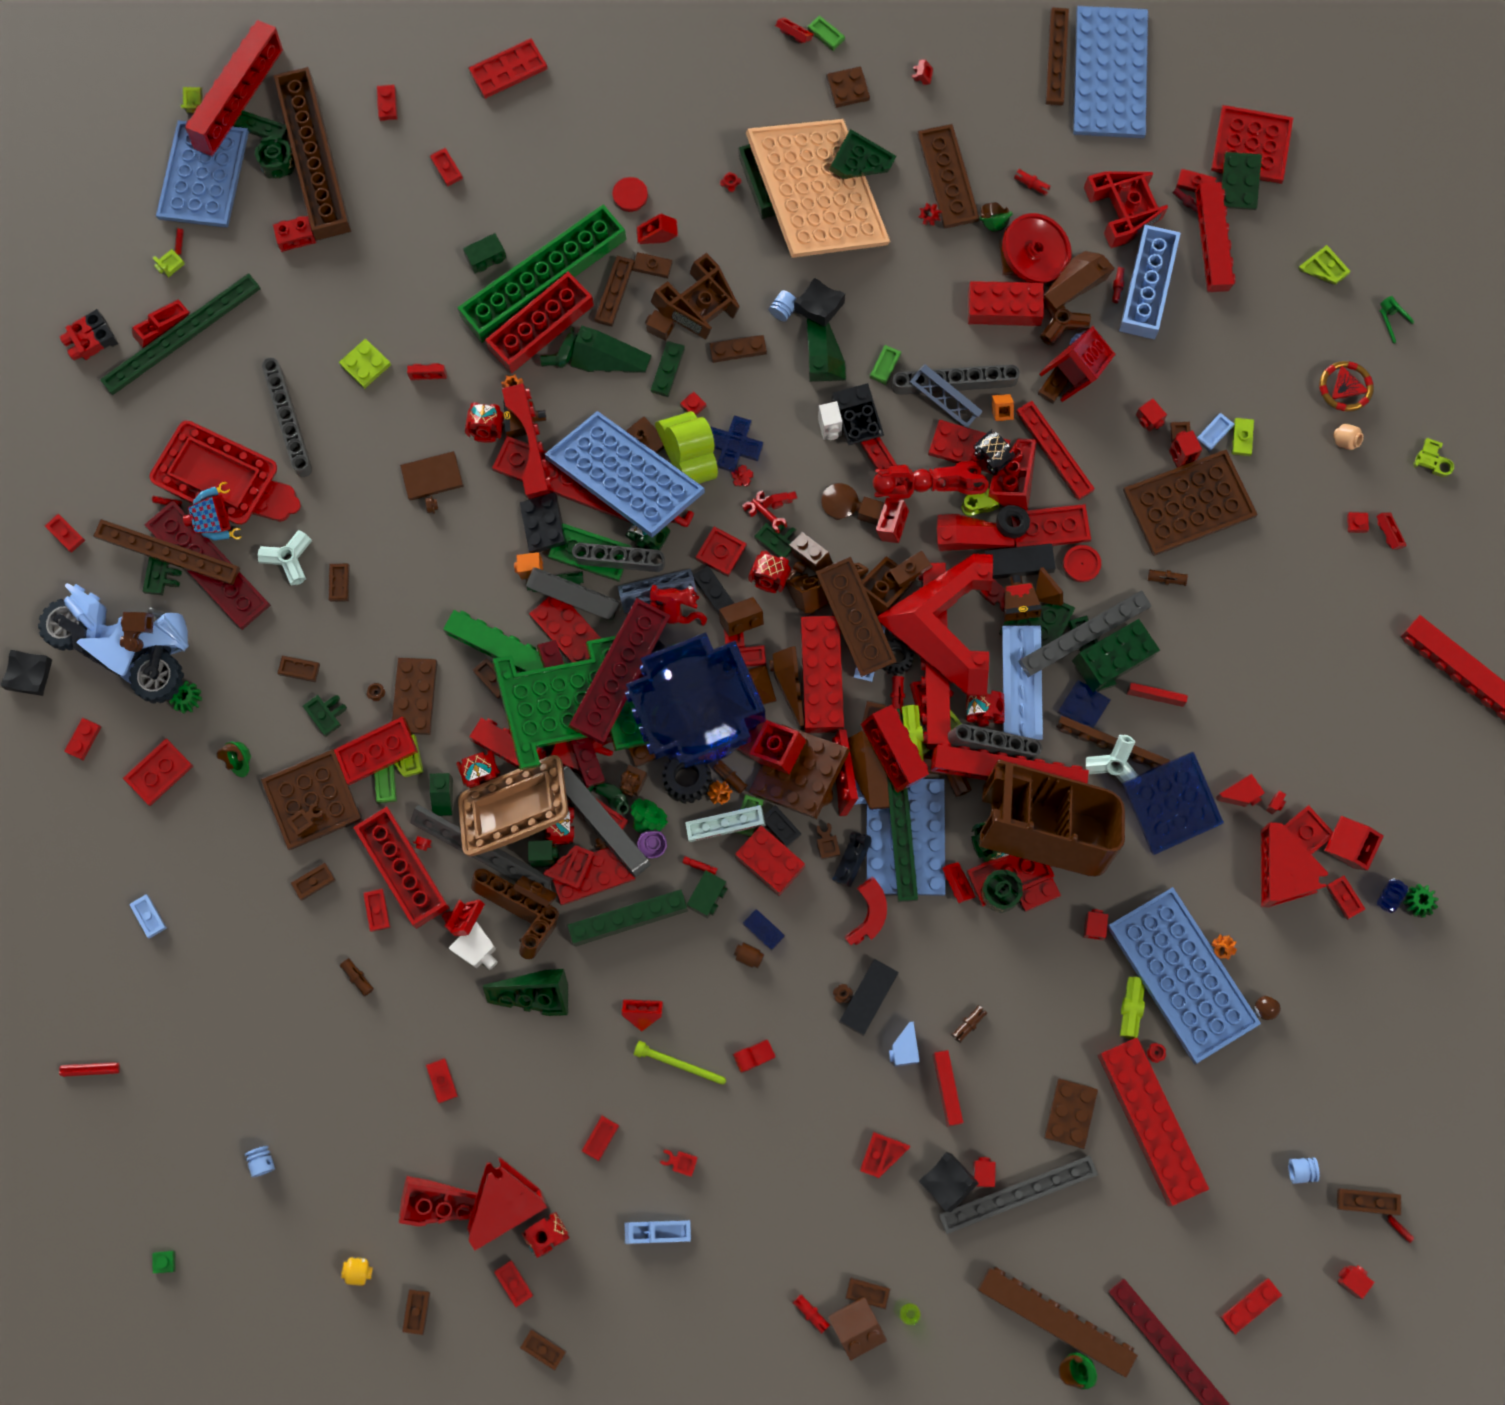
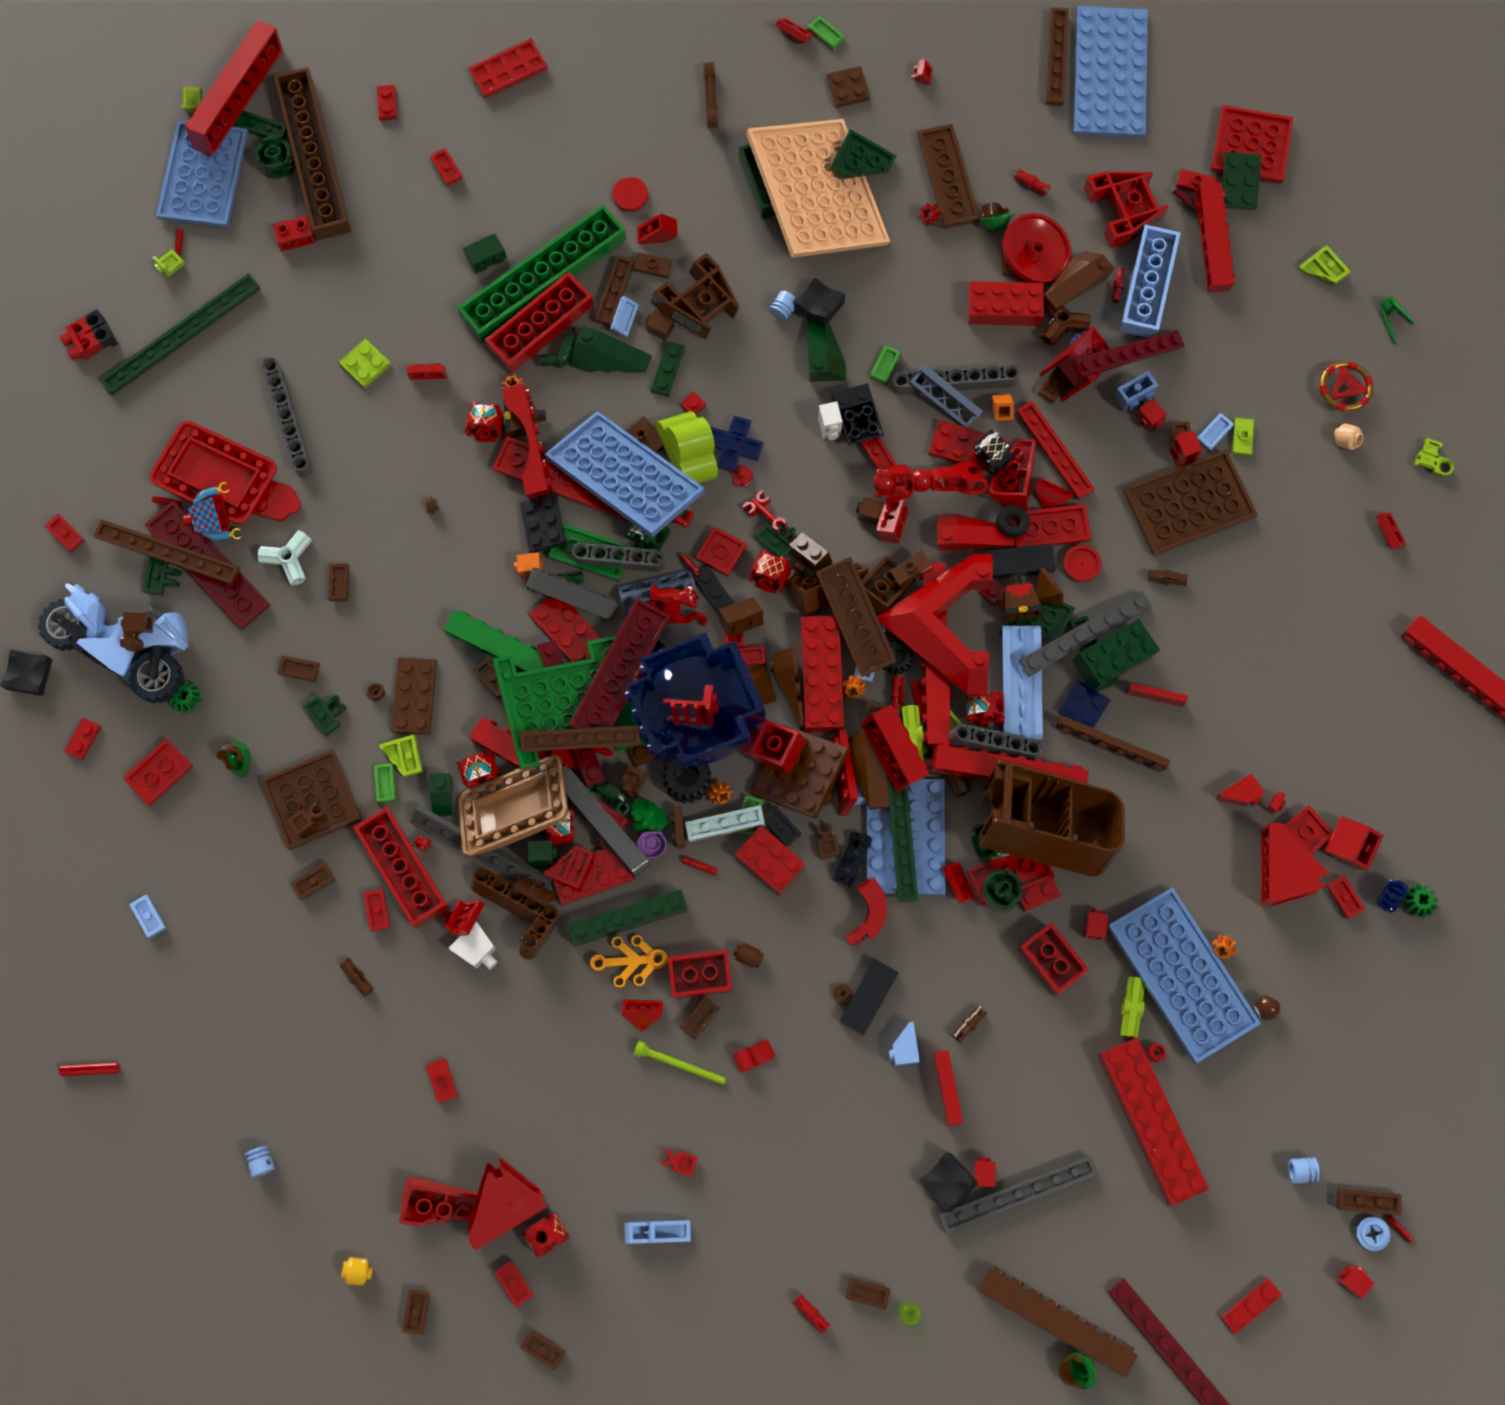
red slope [132,299,189,348] -> none
green plate [152,1251,175,1274] -> none
red plate [334,717,418,785] -> none
reddish brown tile [400,451,464,501] -> none
dark green wedge [483,969,568,1016] -> none
red tile [582,1116,619,1161] -> none
dark green brick [687,871,728,919] -> none
reddish brown plate [710,335,767,363] -> none
reddish brown axle [713,760,748,794] -> none
red plate [720,172,741,192] -> none
clear blue plate [743,909,785,951] -> none
red plate [763,491,798,510] -> none
reddish brown dish [821,483,859,520] -> none
reddish brown slope [828,1297,887,1361] -> none
red wing [860,1132,910,1178] -> none
lime piece [961,488,1000,516] -> none
reddish brown plate [1044,1079,1098,1149] -> none
light aqua piece [1086,735,1142,790] -> none
clear blue plate [1122,752,1224,855] -> none
red plate [1347,512,1369,533] -> none
none -> reddish brown plate [520,725,640,752]
none -> light orange plant [590,935,668,988]
none -> light blue tile [610,296,639,338]
none -> red plate [663,685,719,728]
none -> red brick [668,950,733,1000]
none -> reddish brown plate [670,806,685,849]
none -> red piece [680,553,701,575]
none -> reddish brown plate [680,996,720,1040]
none -> reddish brown piece [704,62,718,128]
none -> orange gear [842,675,866,699]
none -> red brick [1018,922,1089,997]
none -> red slope [1034,477,1073,509]
none -> dark red plate [1071,330,1185,379]
none -> medium blue brick [1114,371,1159,411]
none -> light blue gear [1356,1217,1390,1251]

